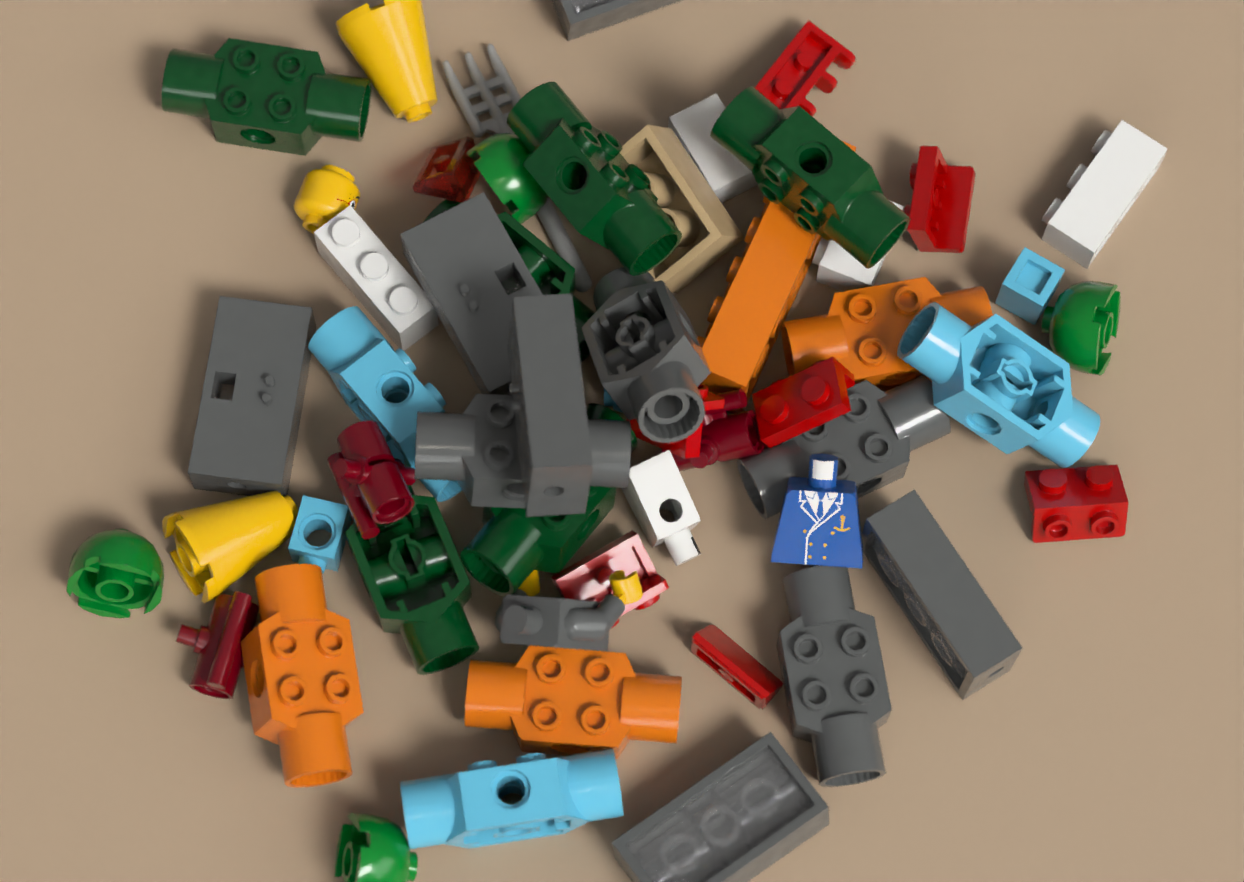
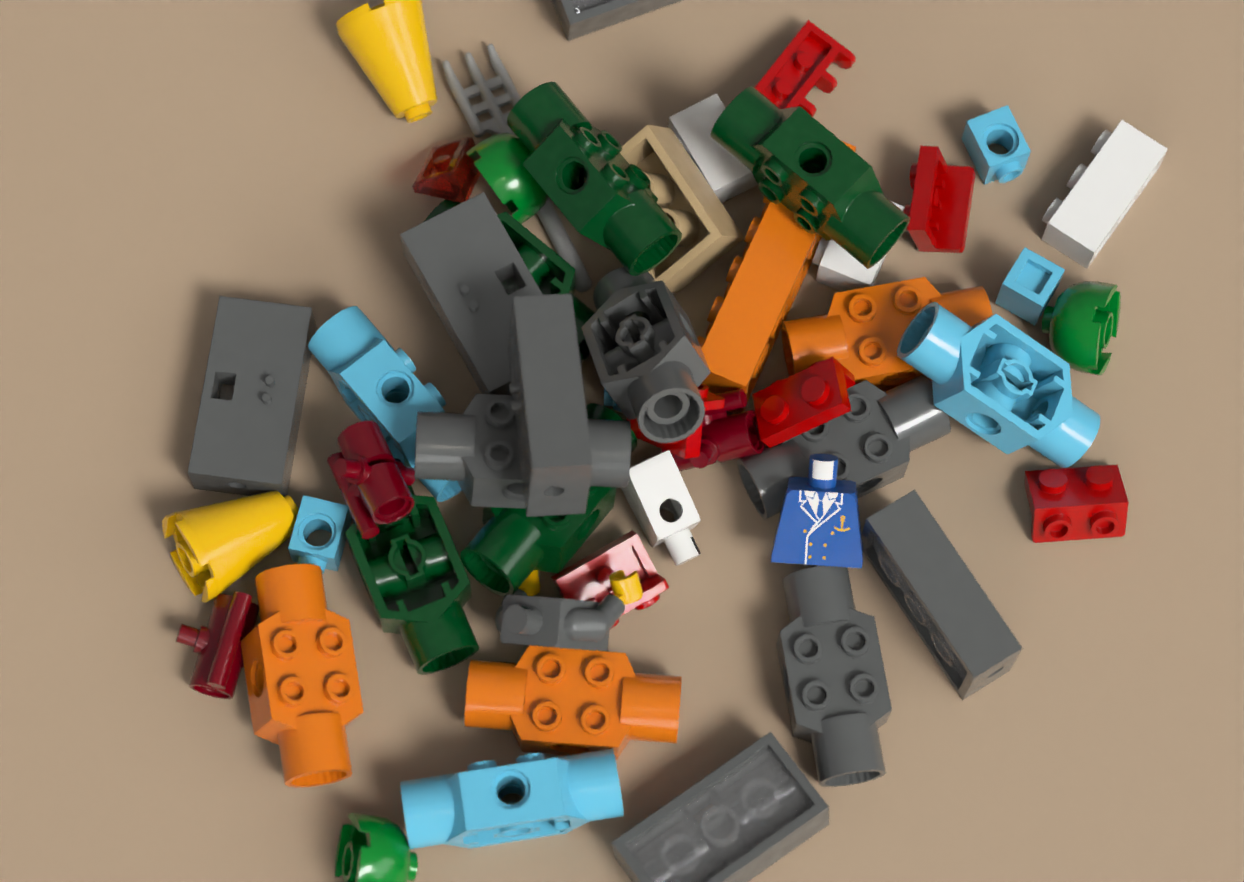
green cylinder [66,529,164,618] -> none
dark green brick [162,38,371,156] -> none
yellow head [294,165,360,234] -> none
white brick [314,205,439,351] -> none
red slope [690,625,783,710] -> none
none -> medium azure brick [961,105,1031,185]

